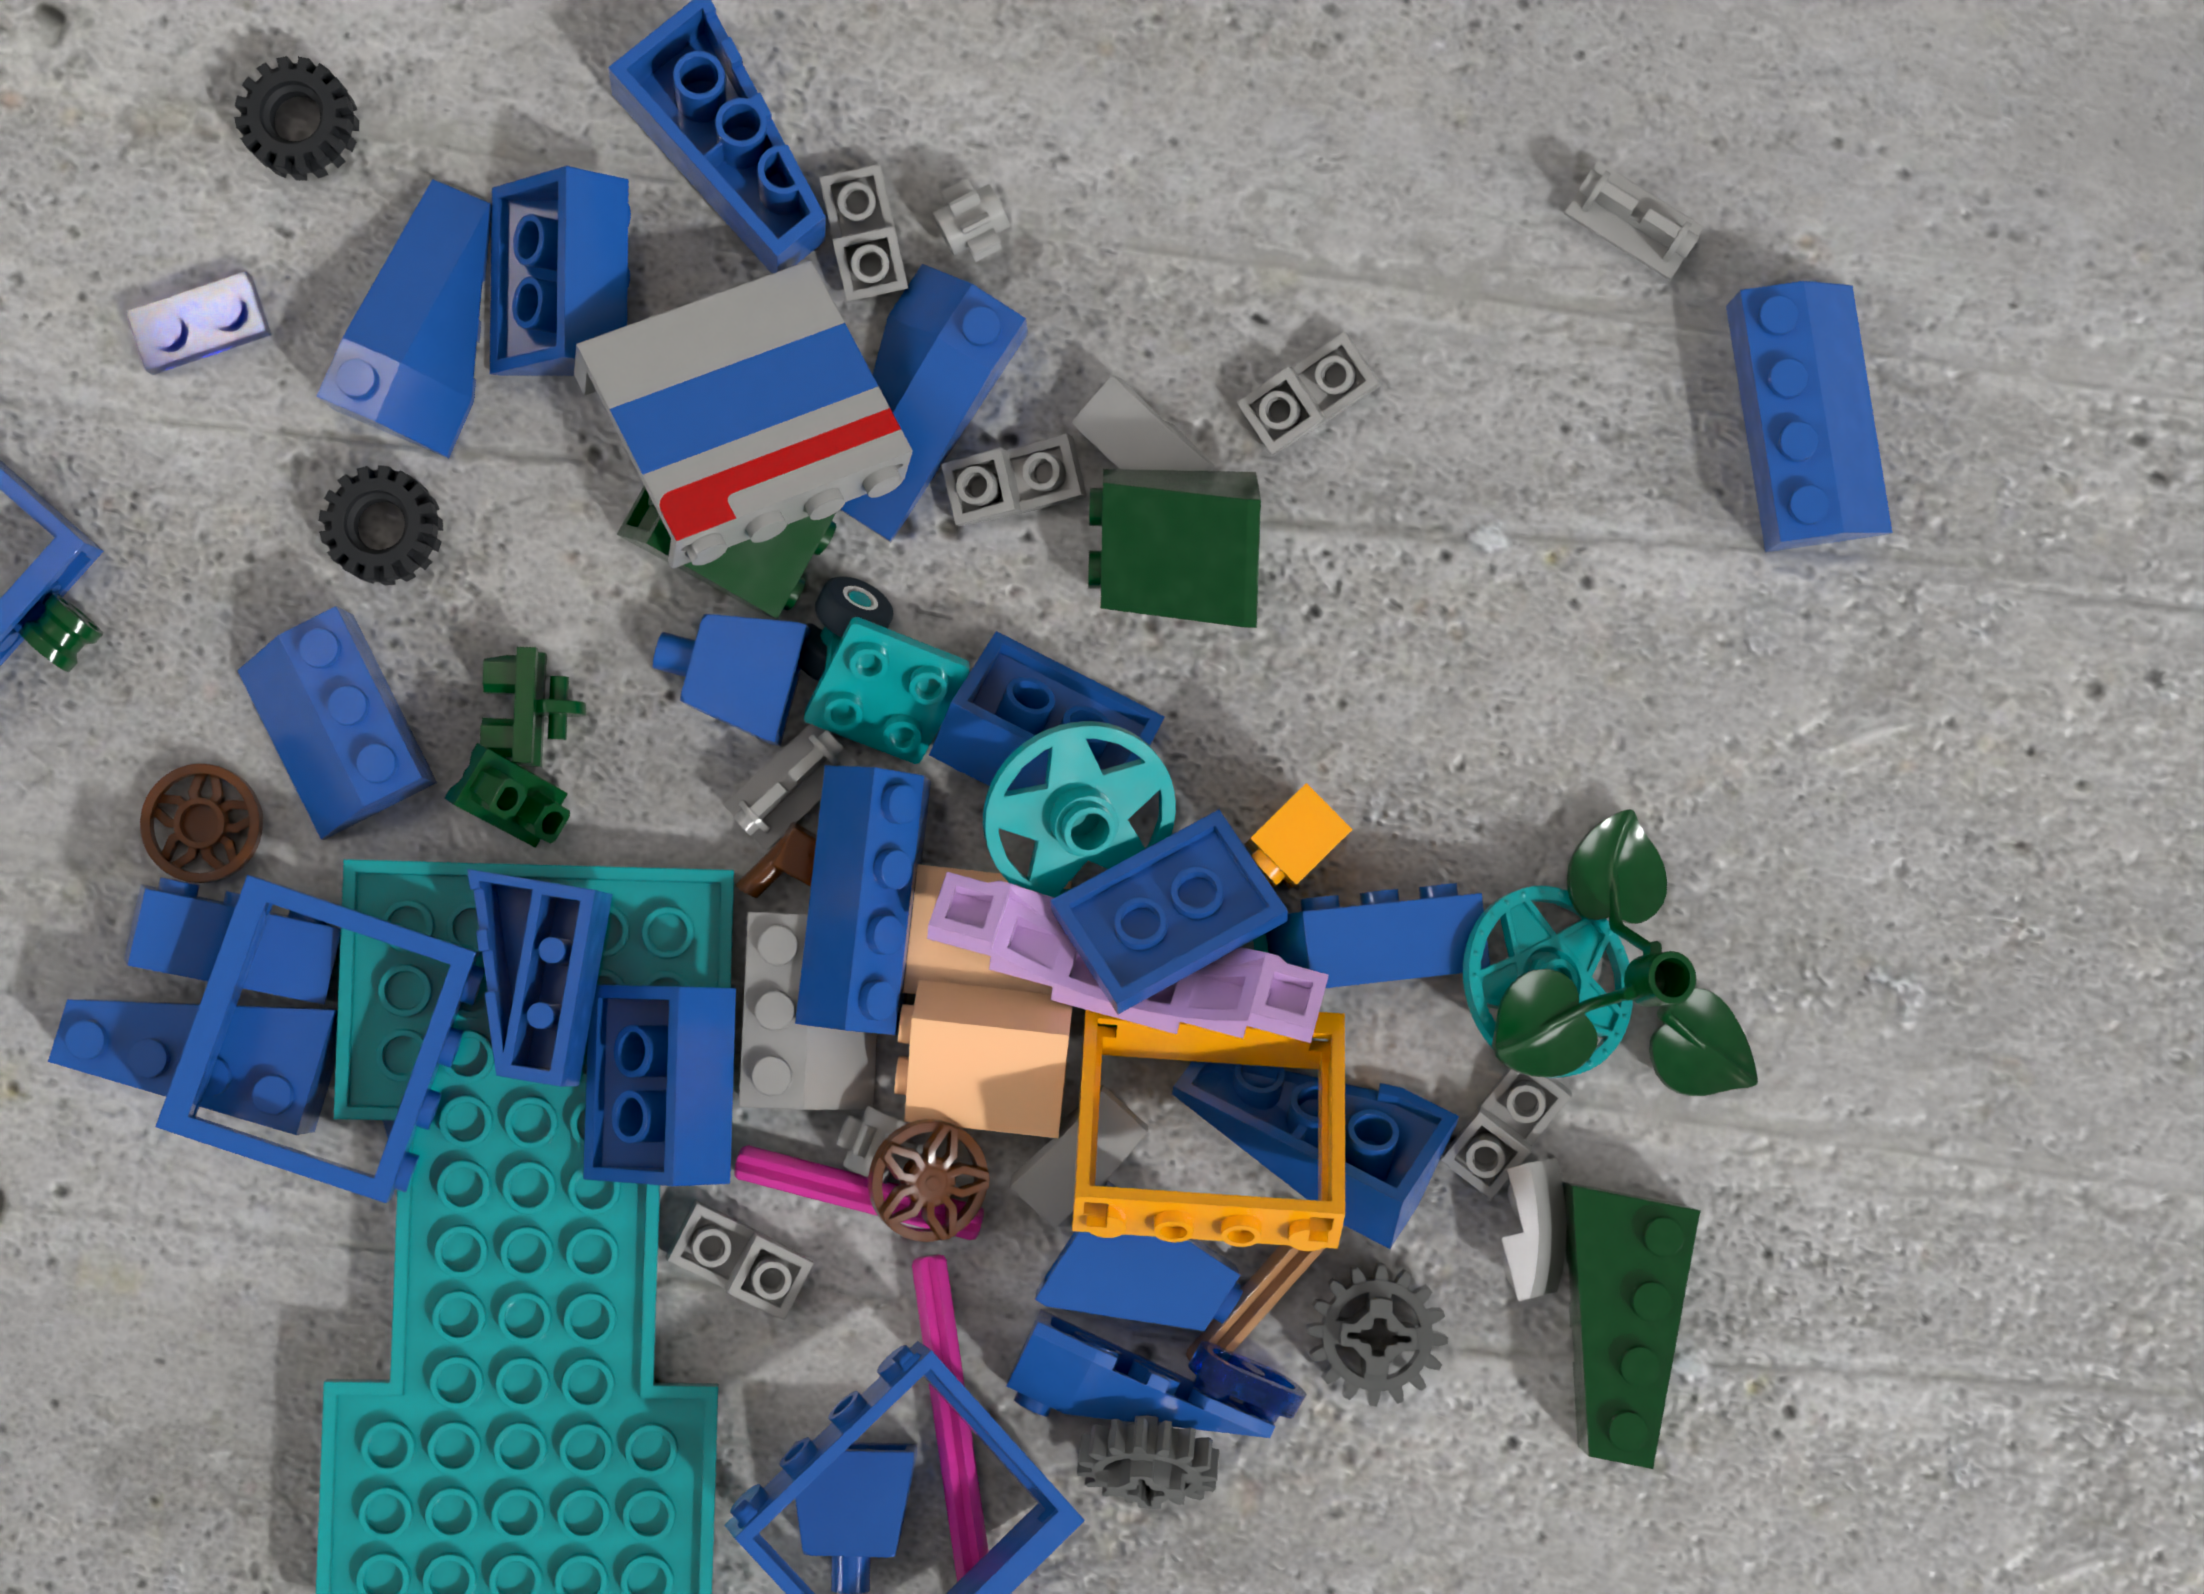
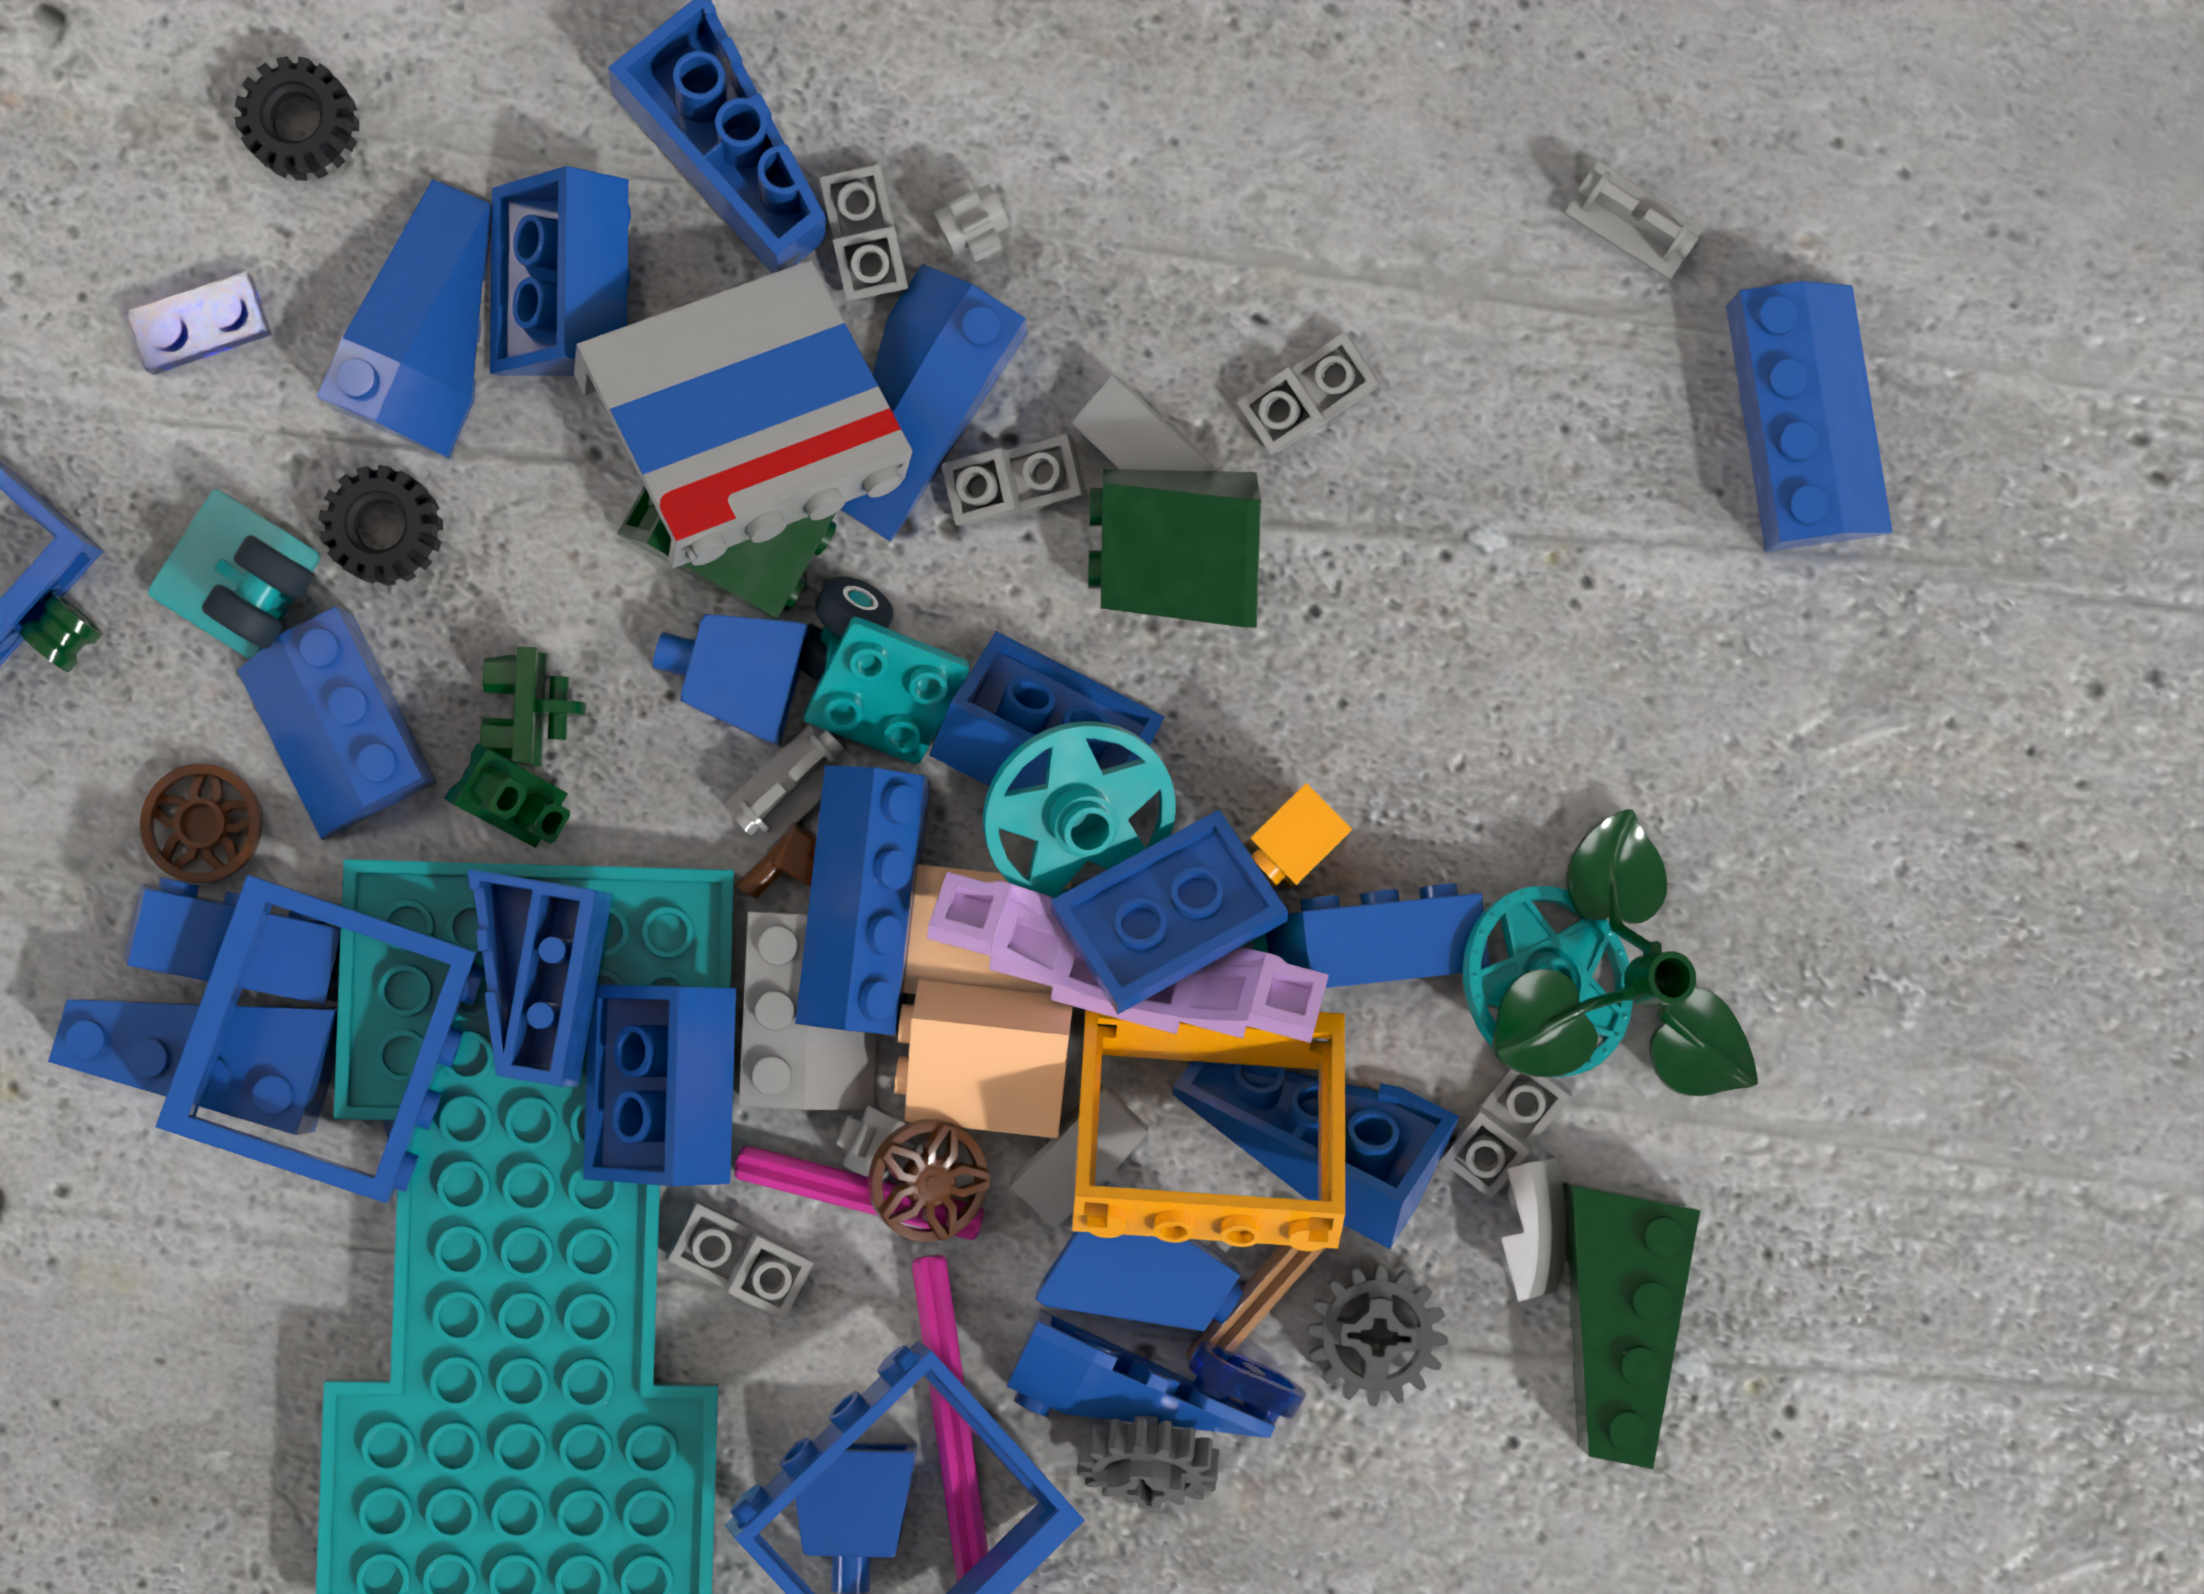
none -> teal plate [148,489,321,659]

